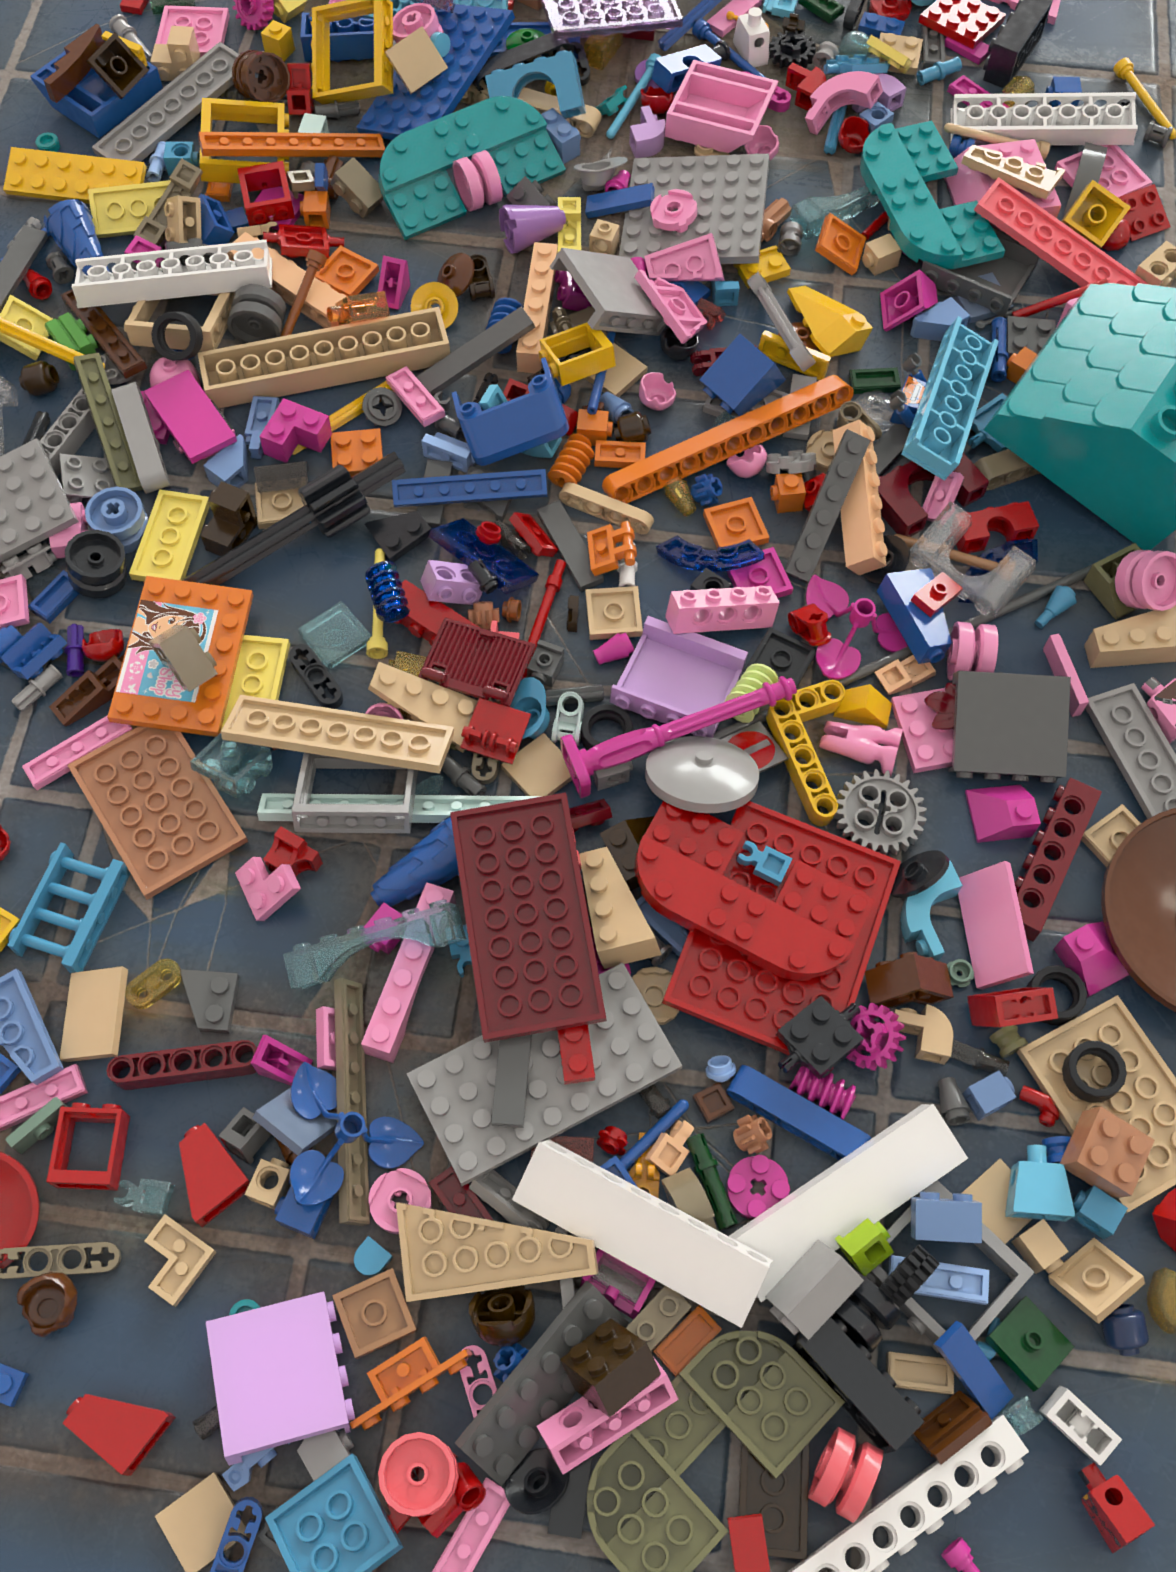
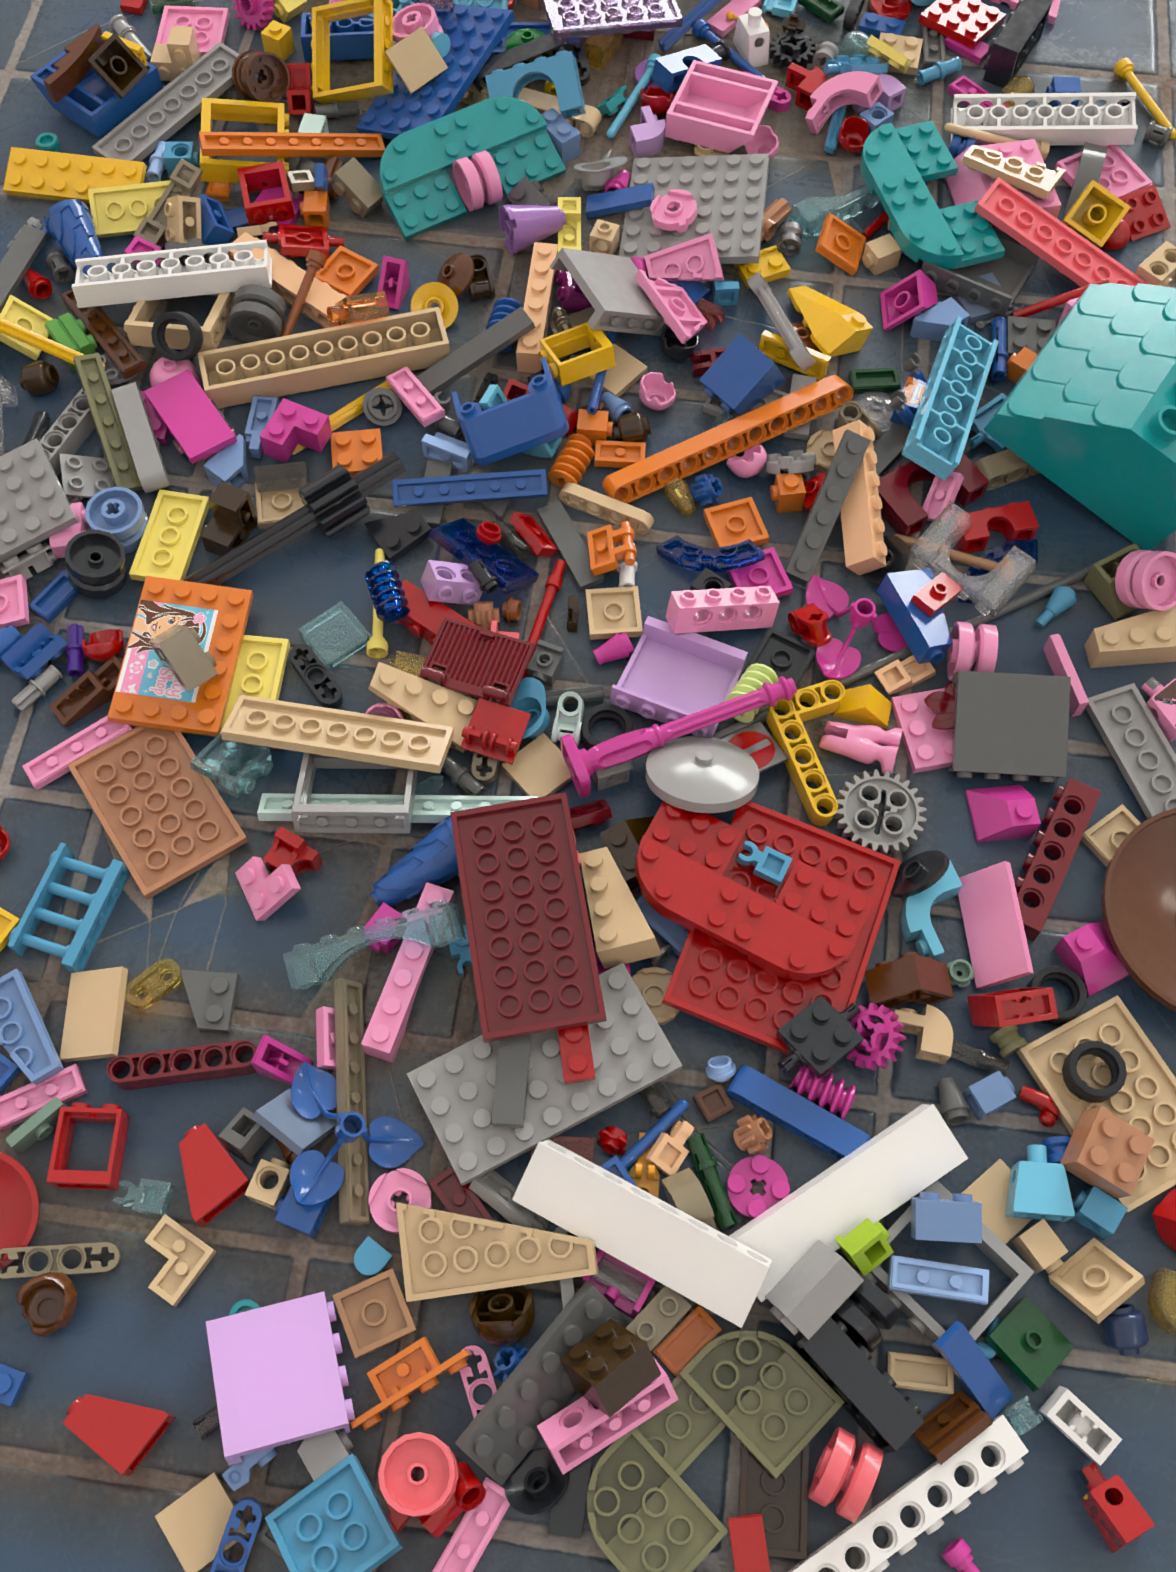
black tyre [879,1244,940,1308] -> none

